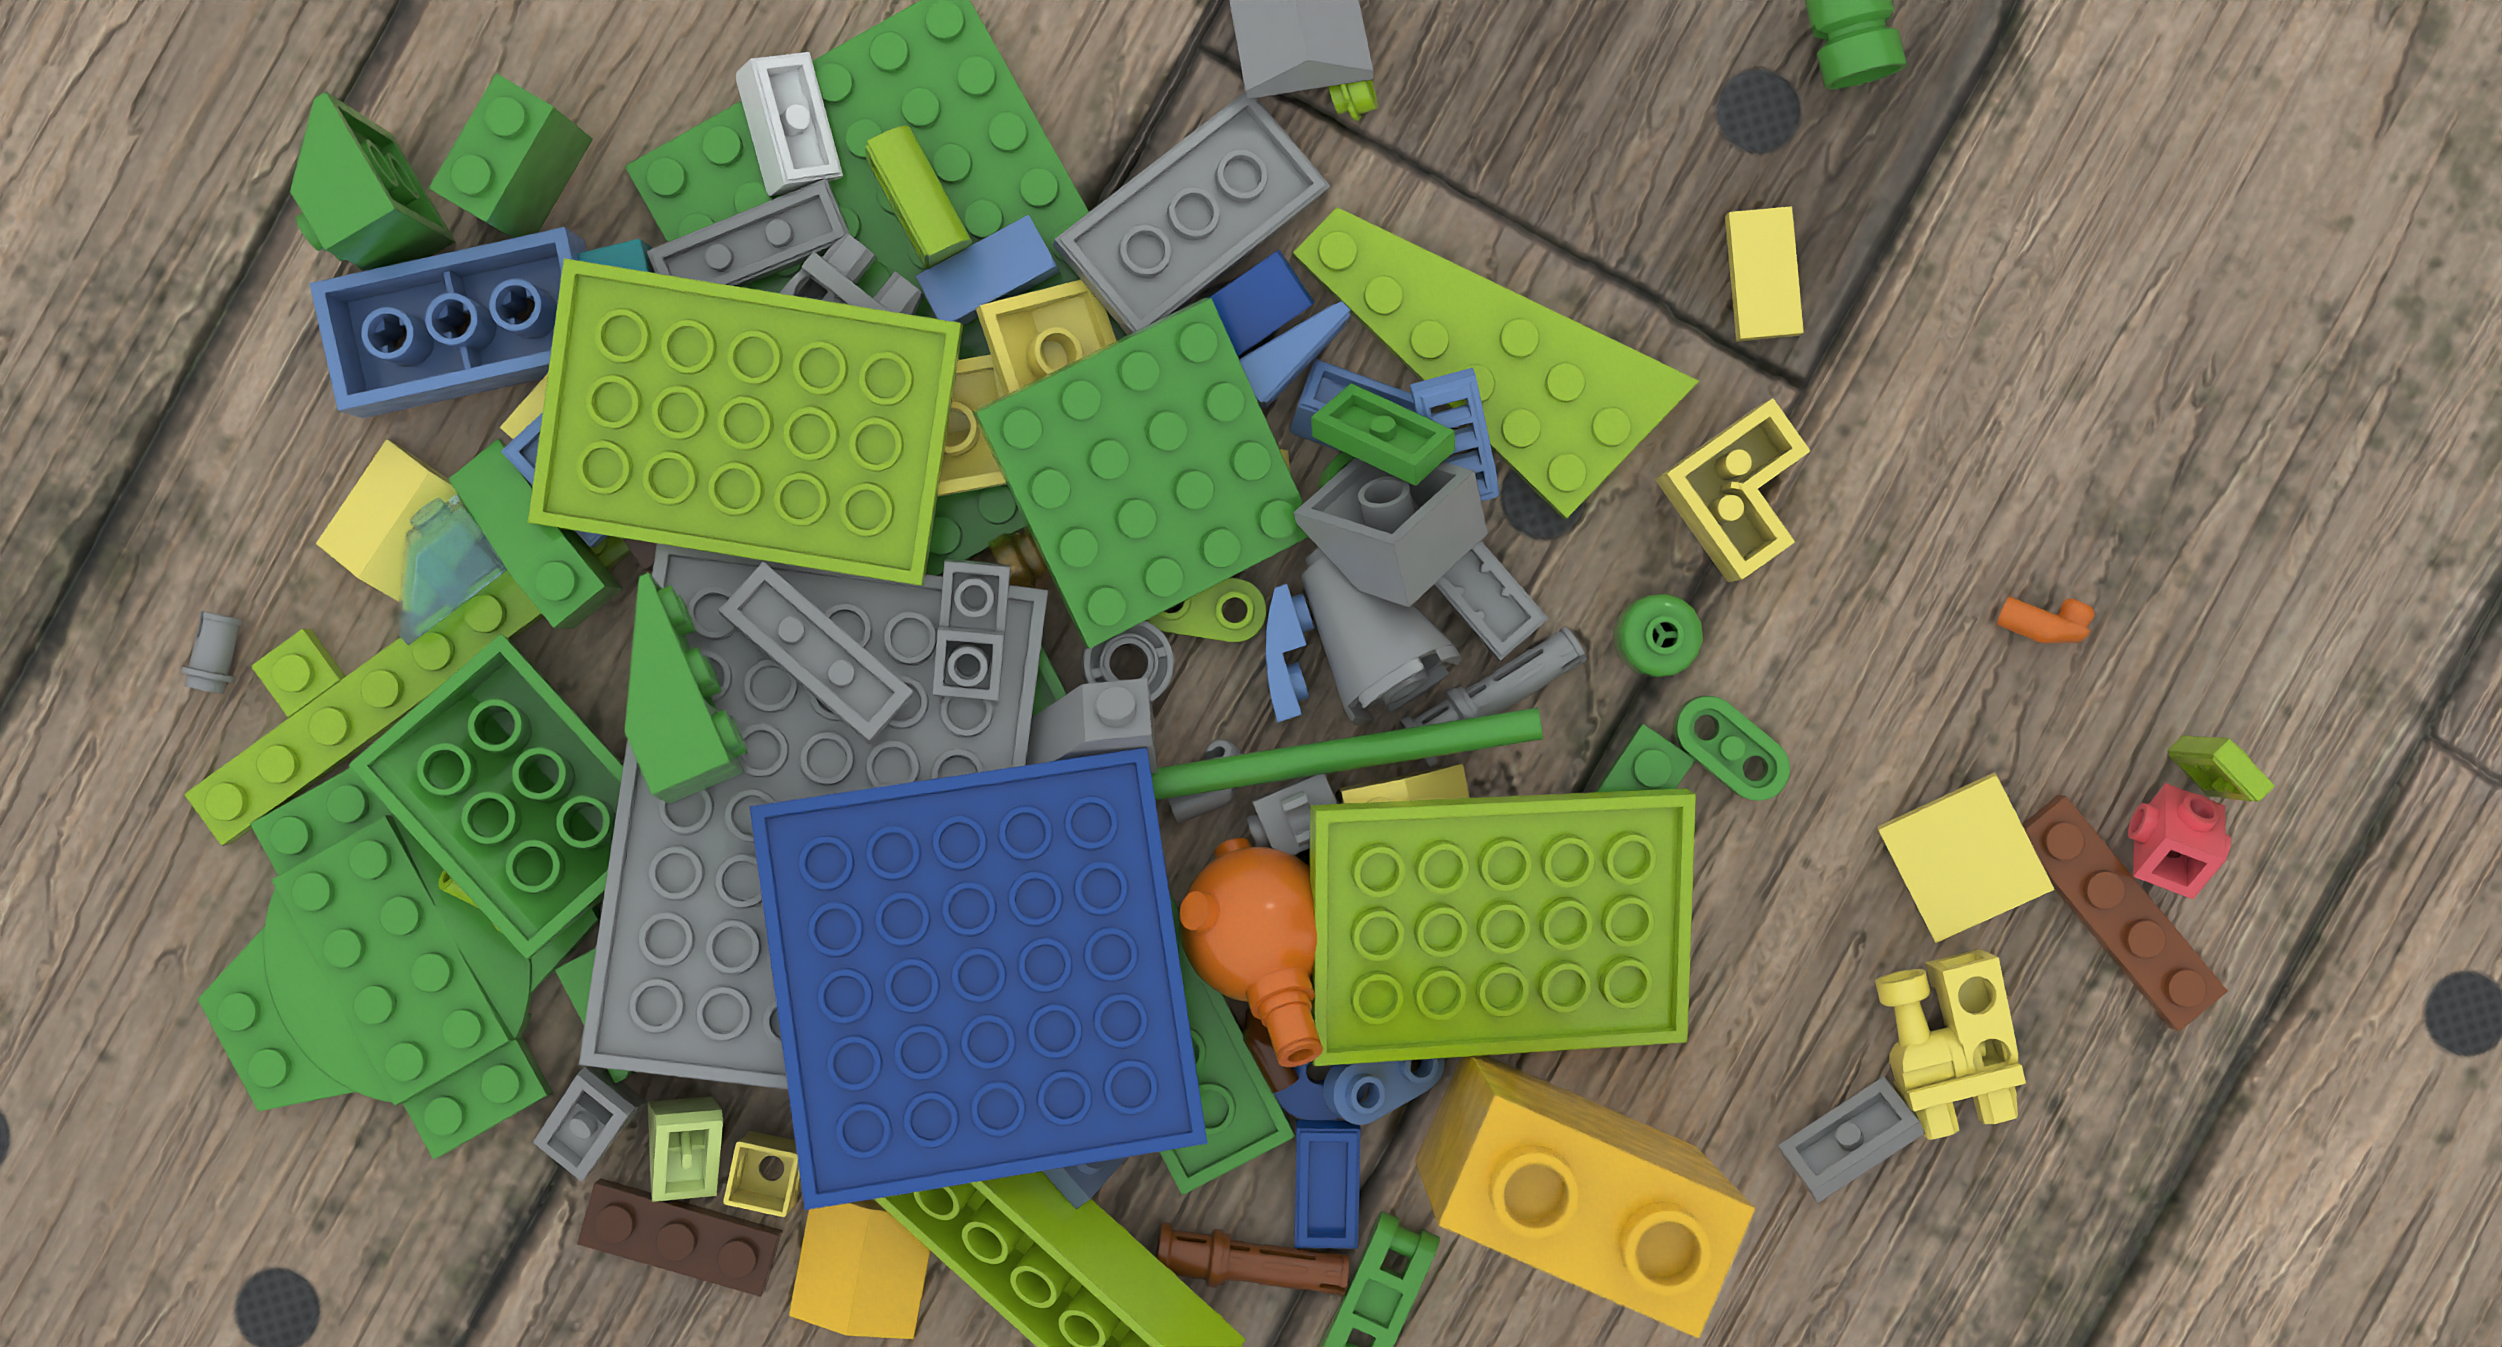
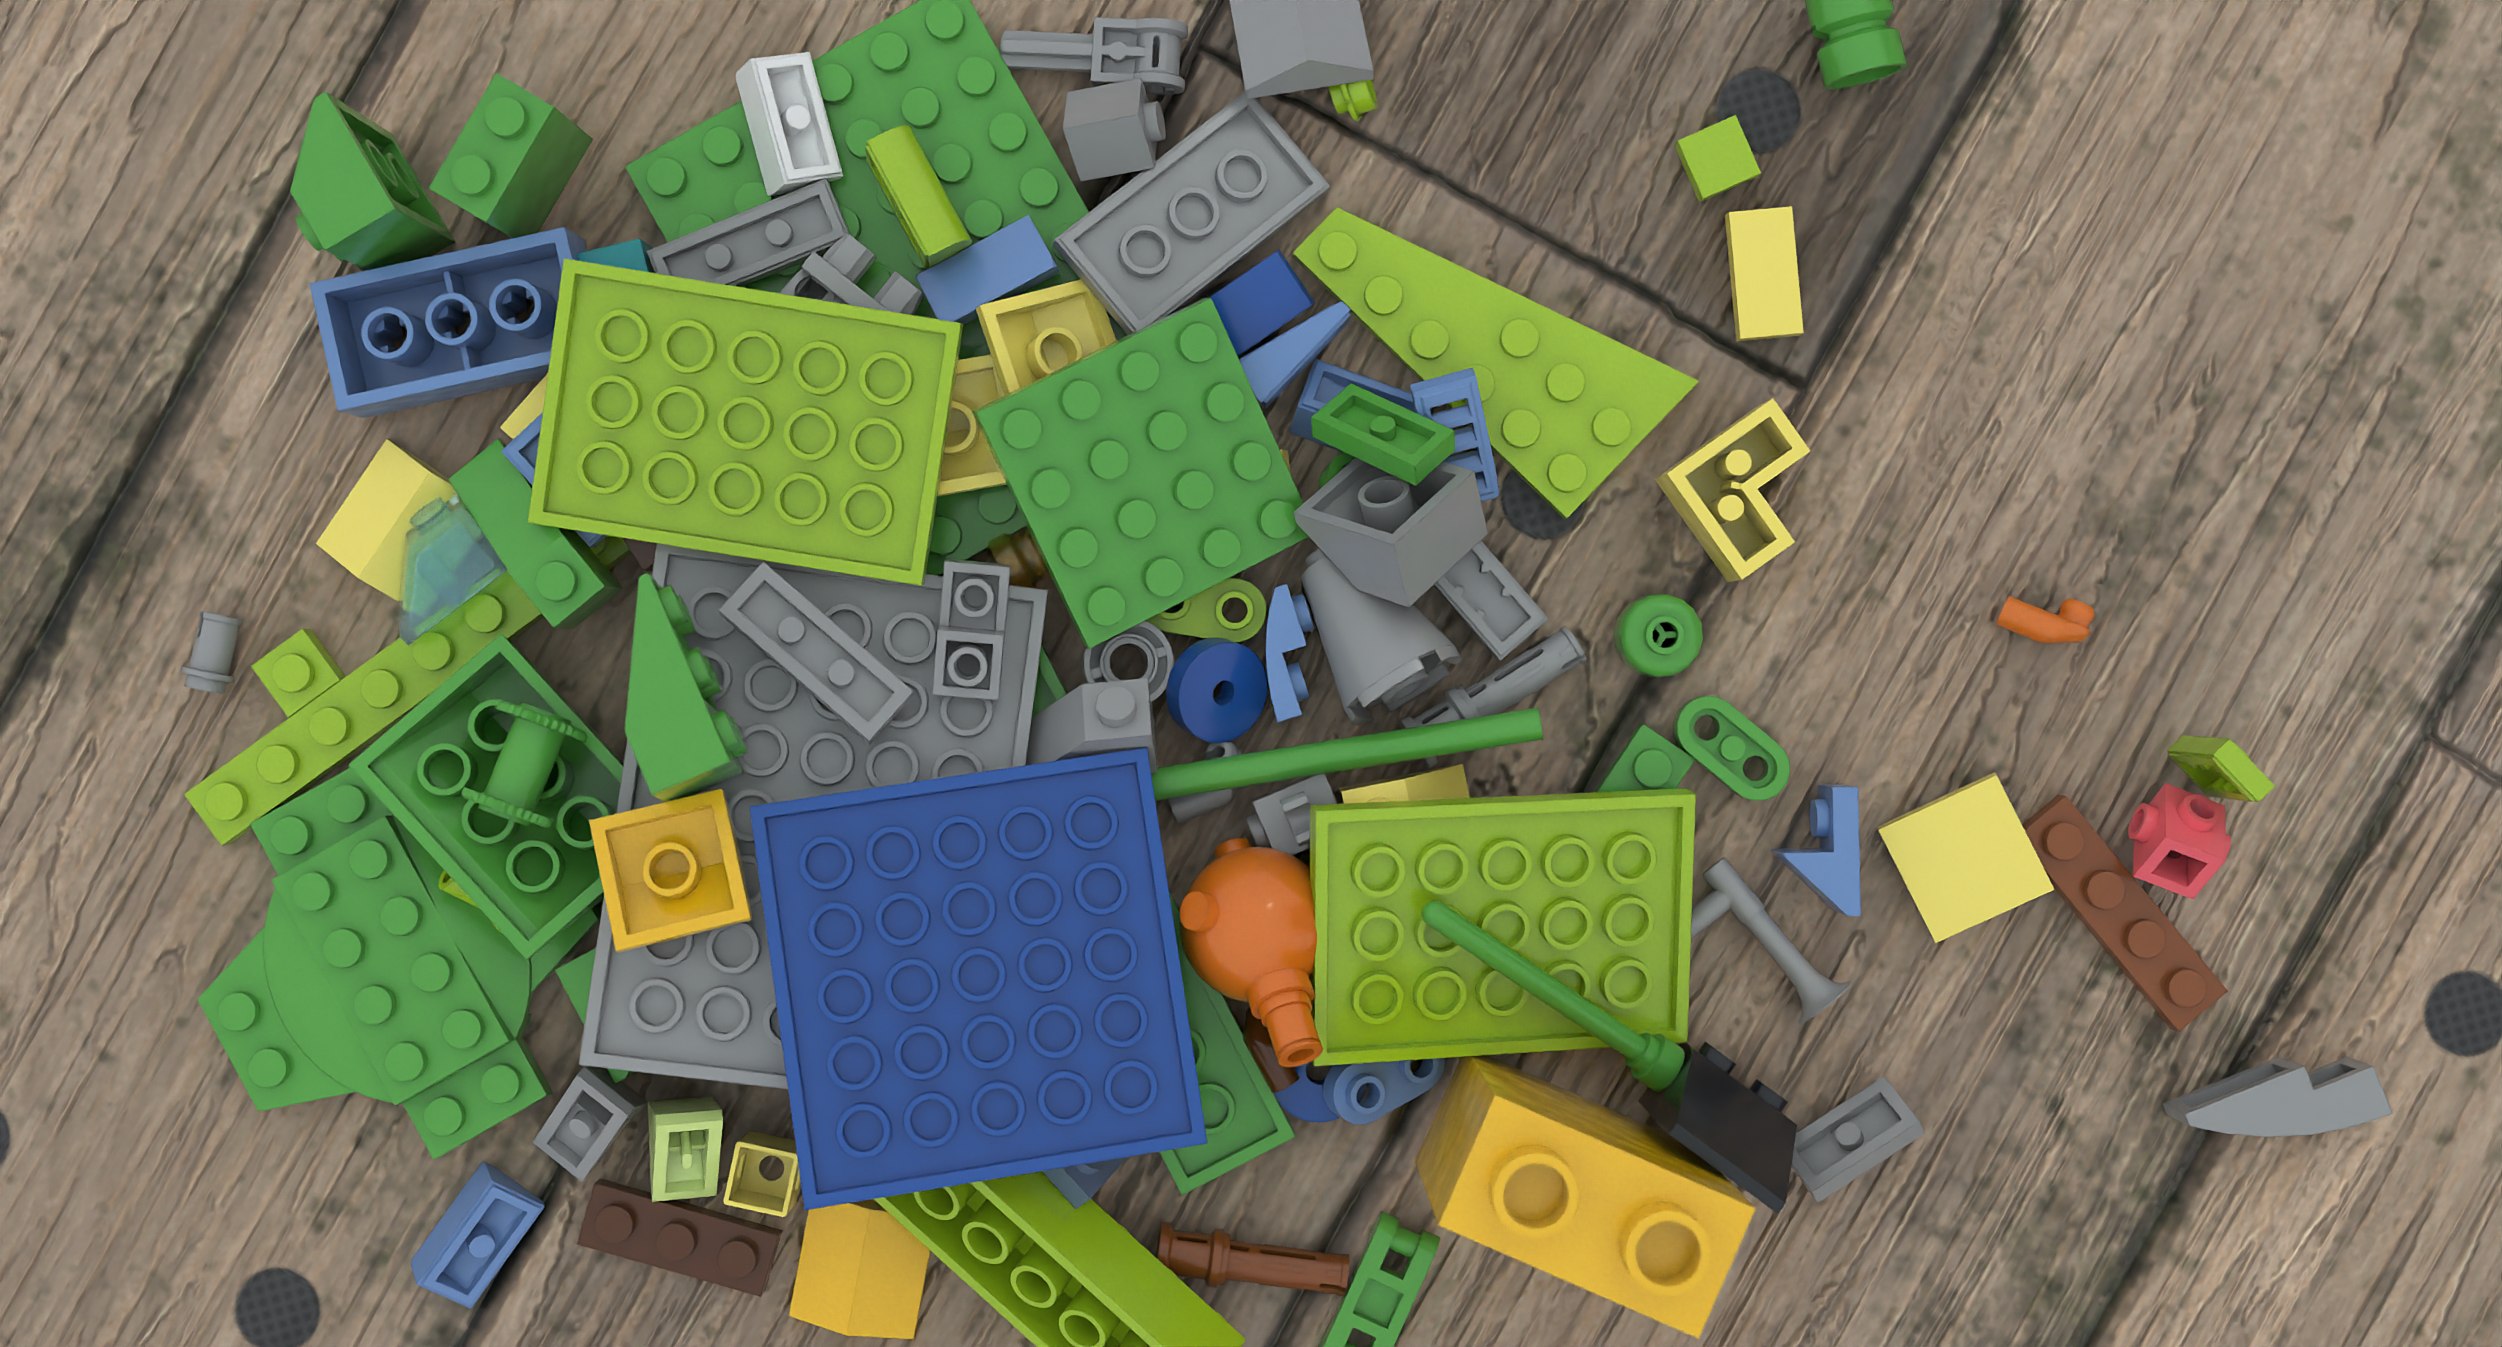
blue tile [1294,1120,1361,1249] -> none
light yellow hips [1875,949,2026,1140] -> none
none -> medium blue slope [411,1162,545,1309]
none -> bright green hose [461,701,587,828]
none -> yellow slope [589,789,752,952]
none -> light grey connector [1000,17,1188,95]
none -> light grey brick [1063,78,1166,182]
none -> blue piece [1166,638,1268,743]
none -> bright green piece [1422,901,1685,1092]
none -> black slope [1638,1041,1797,1214]
none -> lime tile [1674,115,1761,203]
none -> light grey piece [1691,857,1852,1024]
none -> medium blue slope [1771,784,1861,916]
none -> light grey slope [2163,1057,2393,1137]

